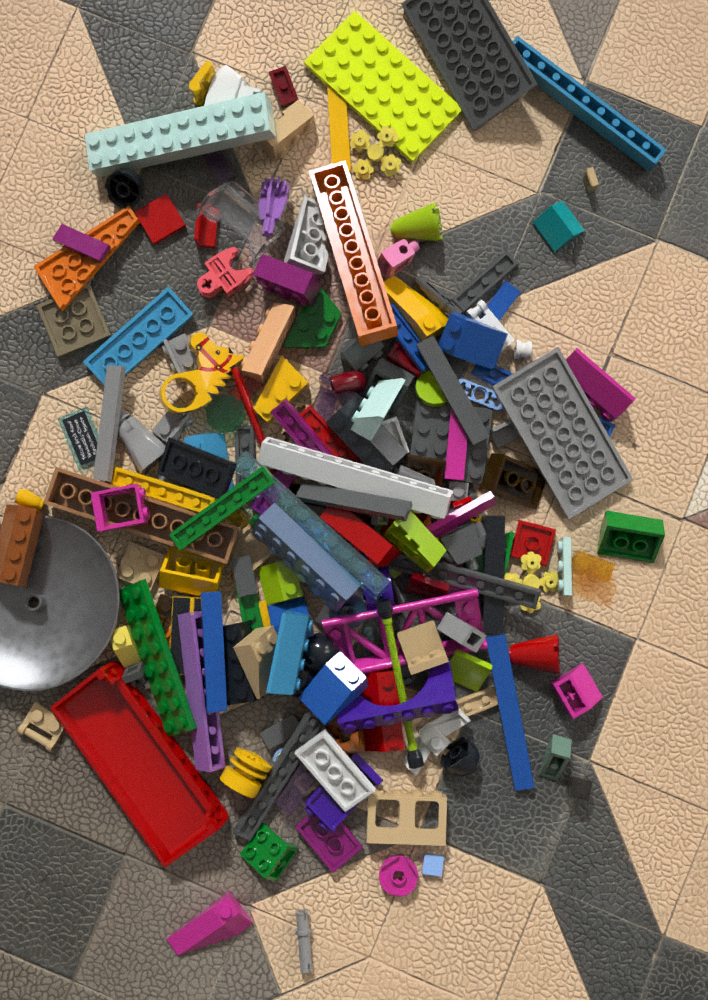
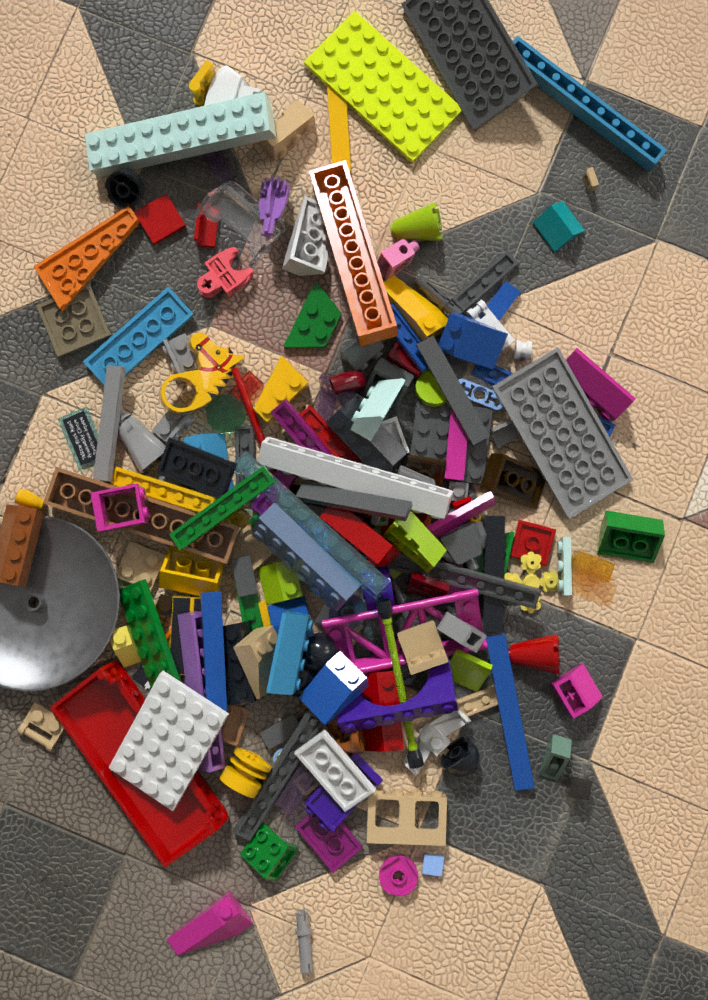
magenta tile [52,224,111,263] -> none
dark grey tile [122,661,147,687] -> none
light nougat slope [240,303,295,384] -> none
magenta brick [253,254,322,307] -> none
dark red plate [269,66,299,109] -> none
light yellow plant [350,126,401,180] -> none
none -> white plate [109,671,229,811]
none -> medium nougat tile [222,704,250,747]

